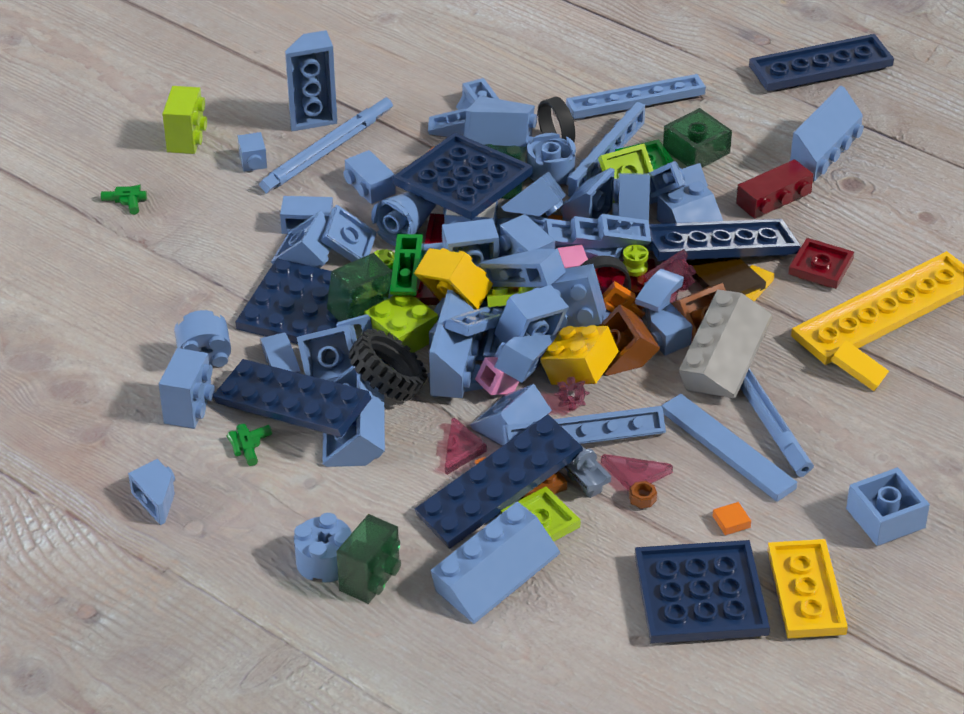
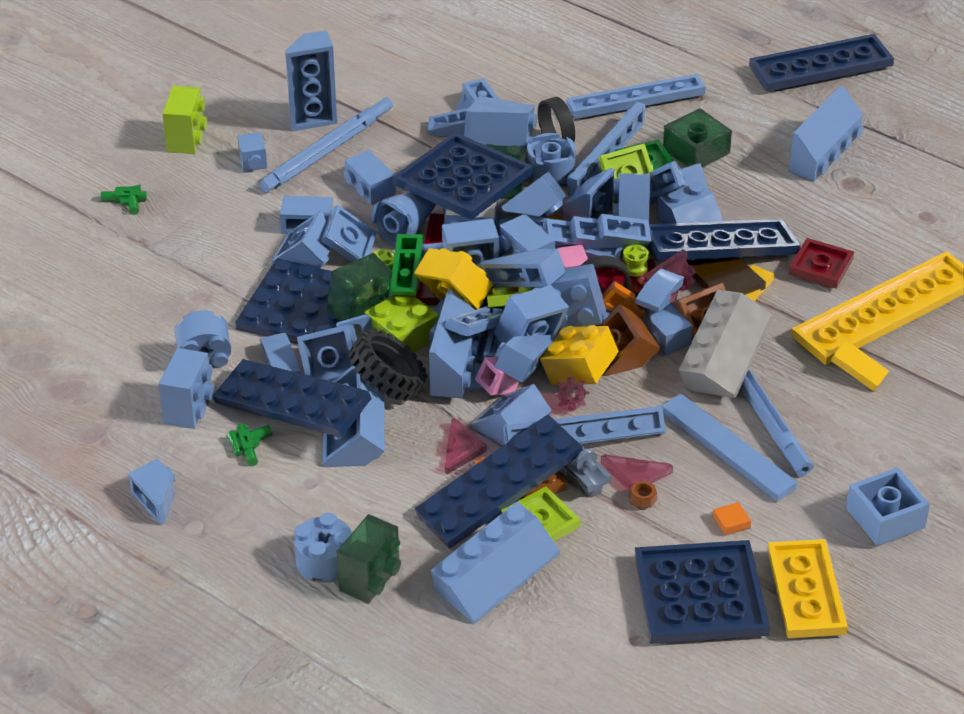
dark red brick [736,159,814,219] -> none

